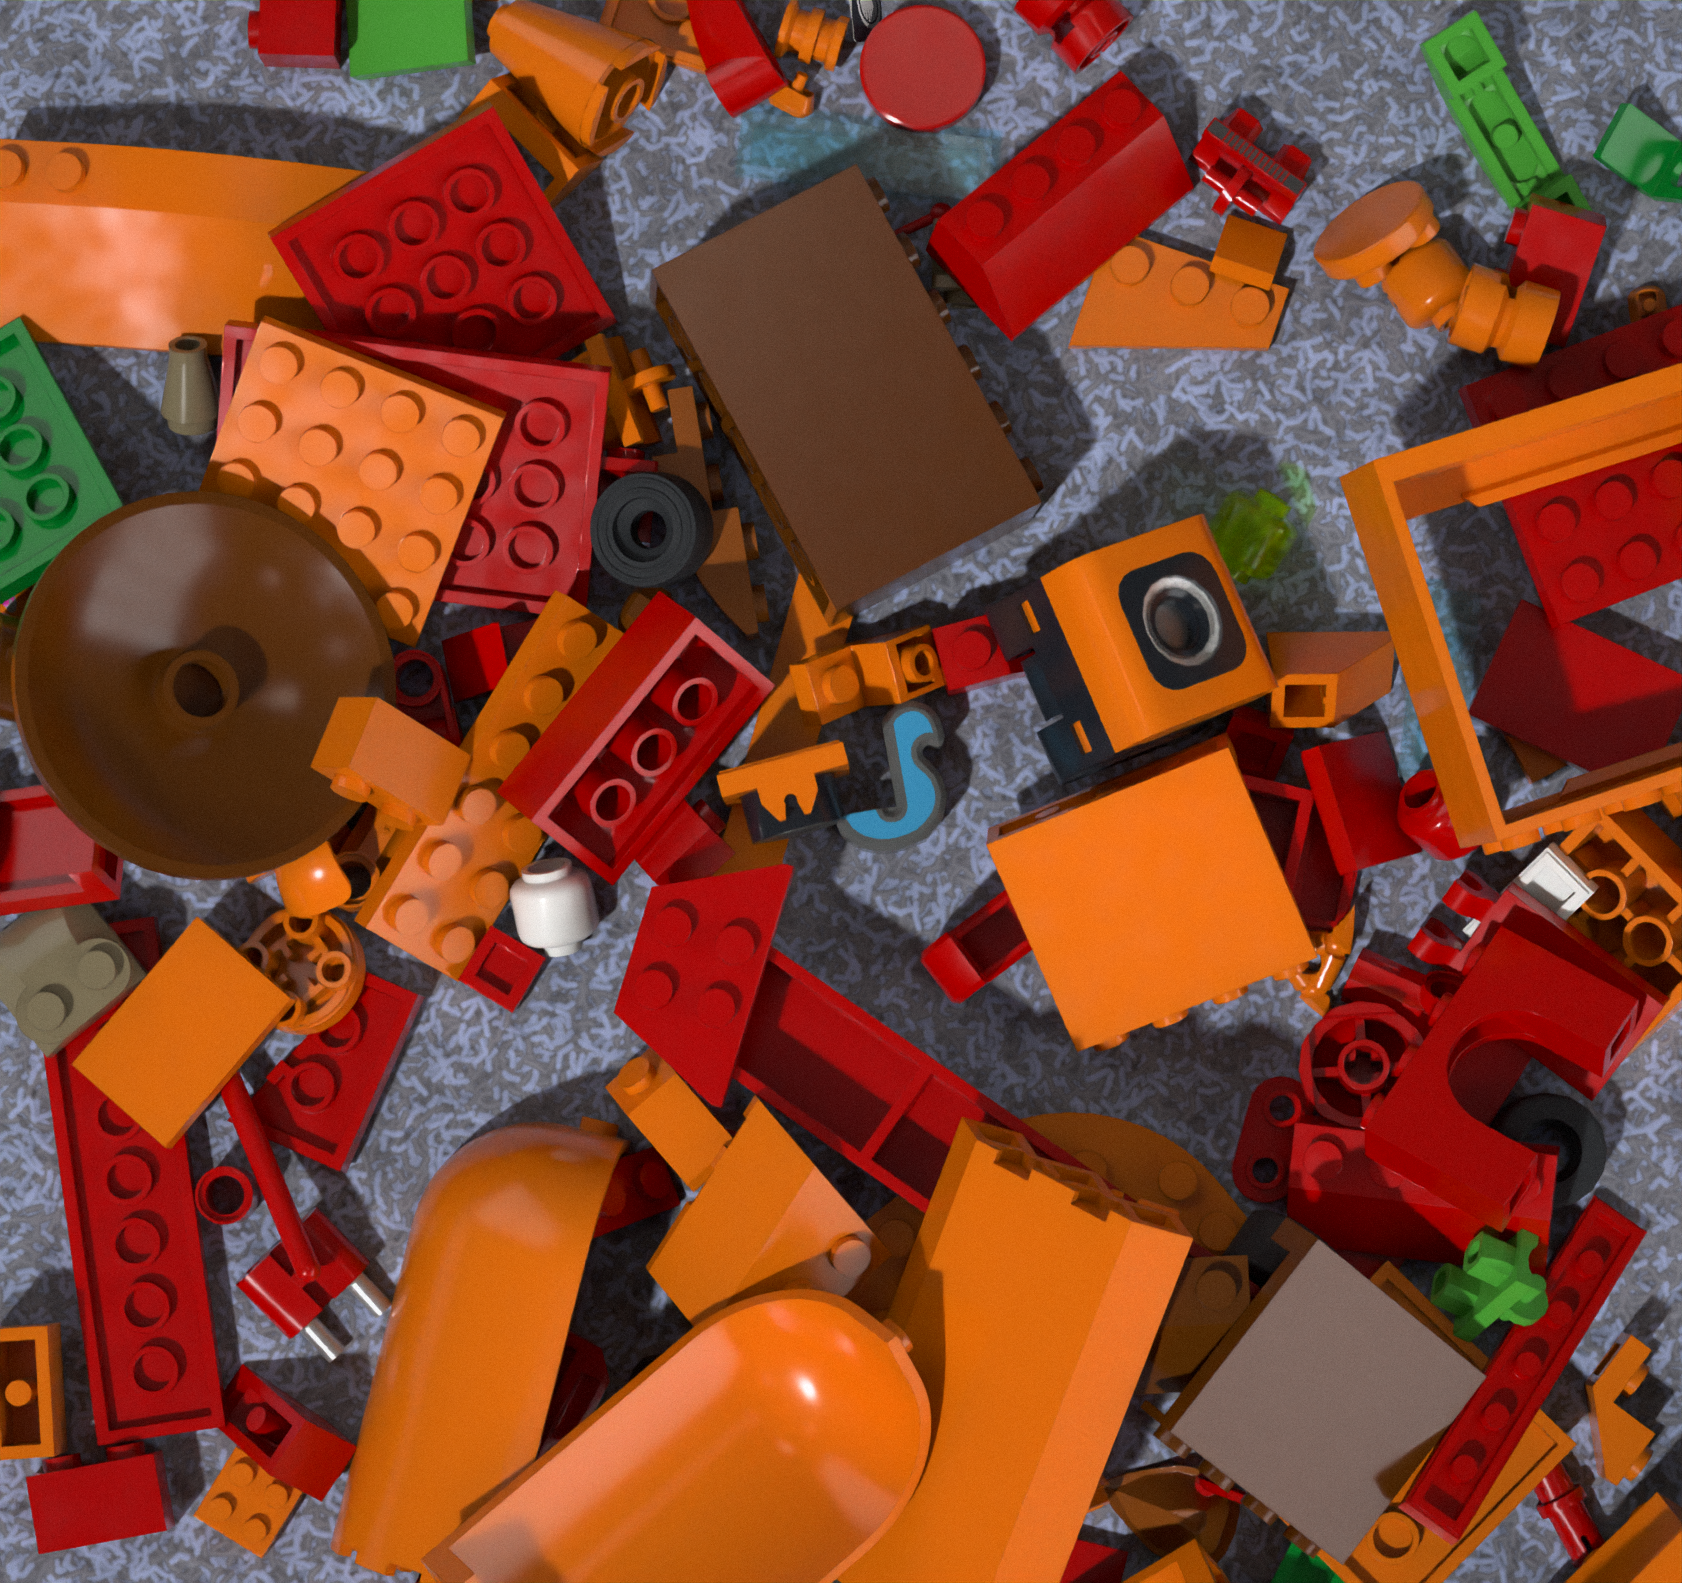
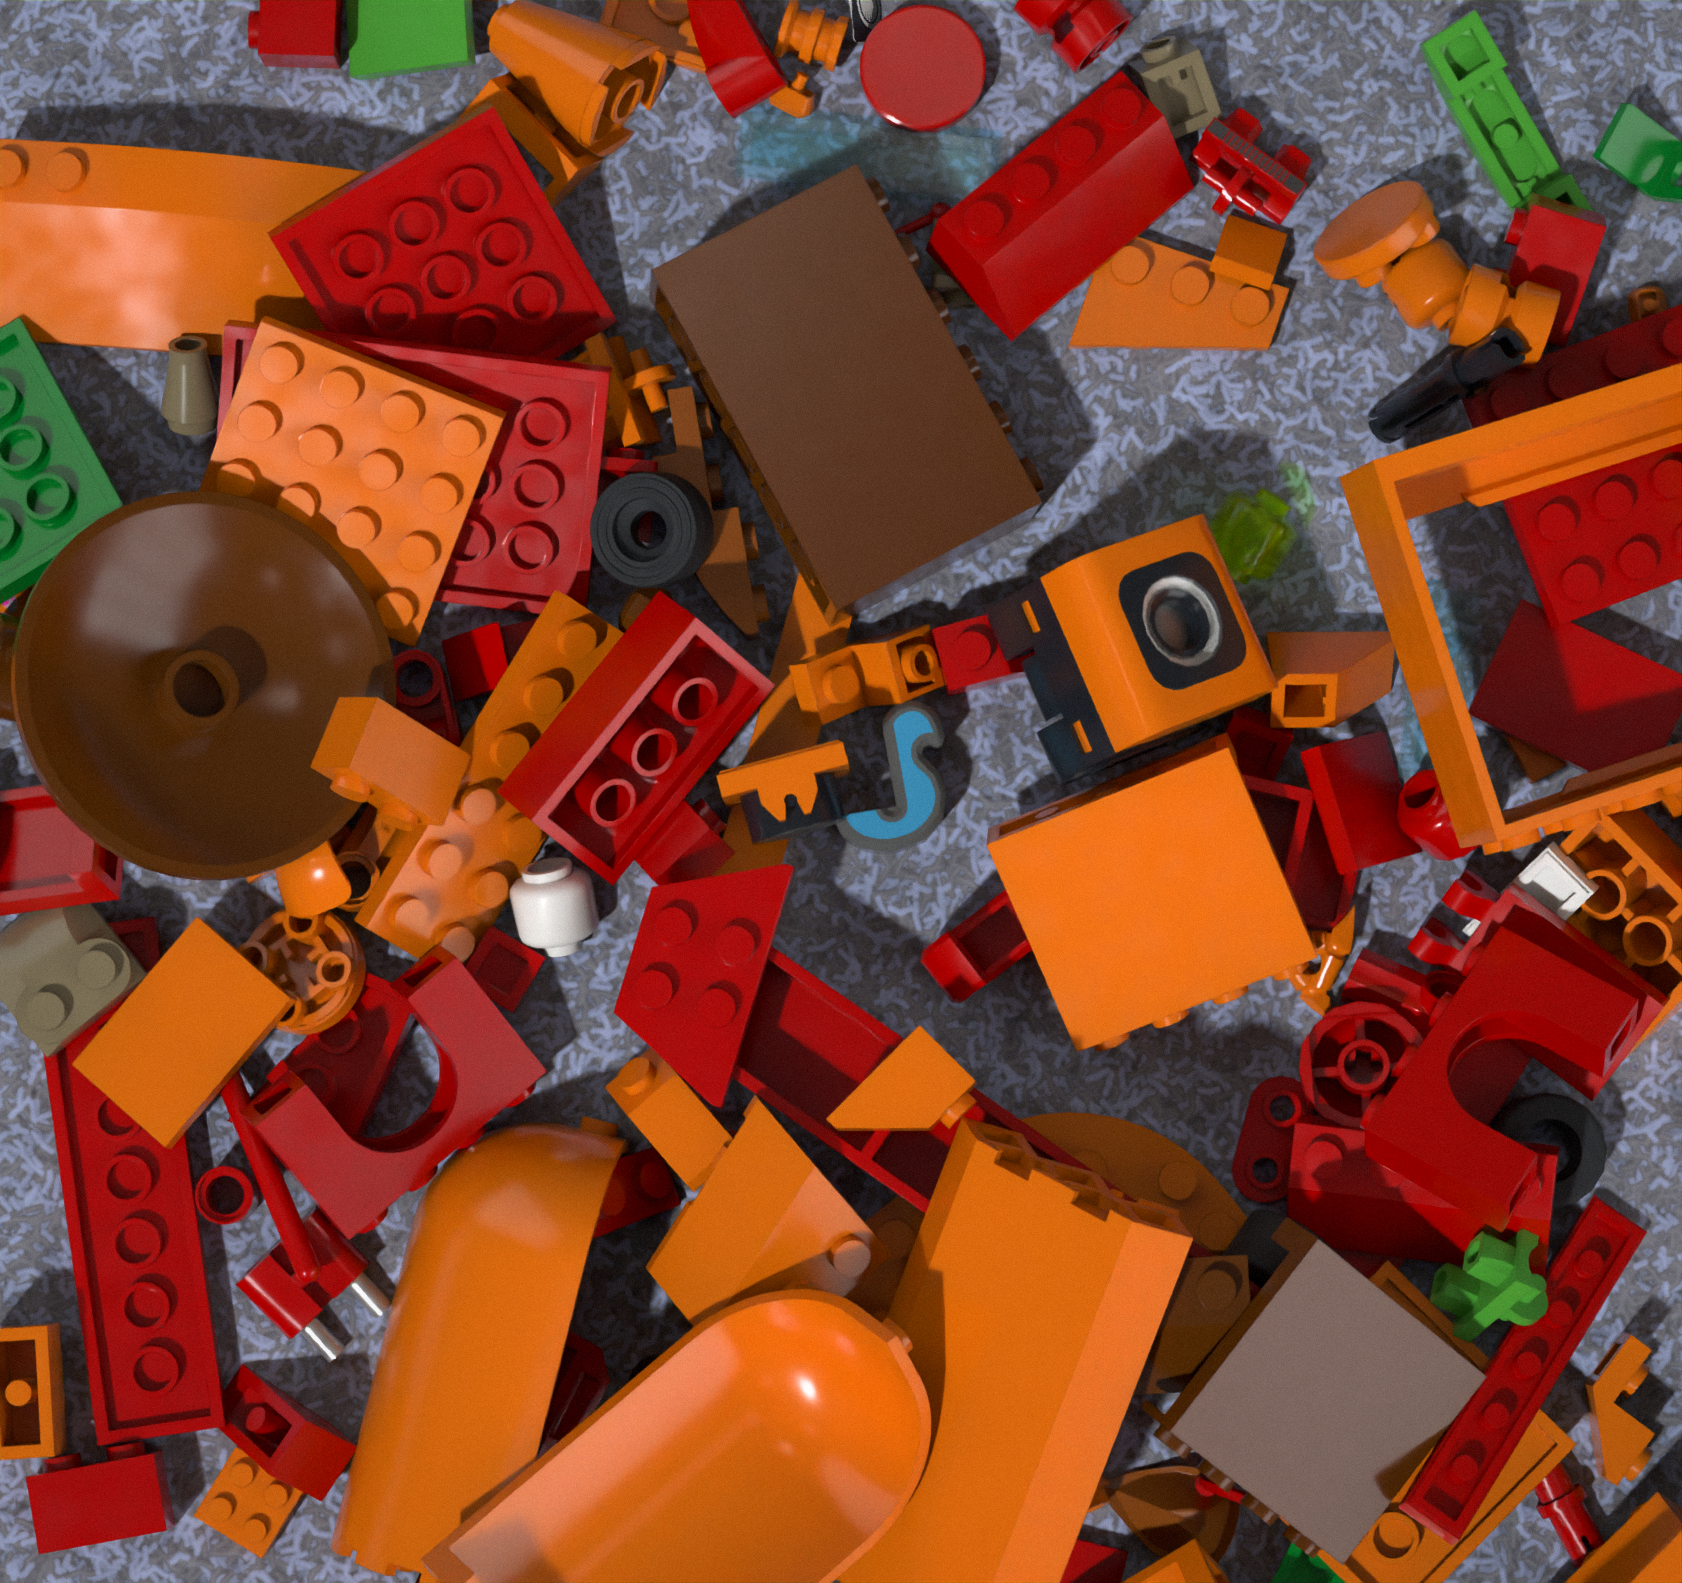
none -> red arch [239,944,547,1240]
none -> orange slope [826,1025,977,1131]
none -> dark tan bracket [1127,36,1224,139]
none -> black pin [1368,327,1525,444]

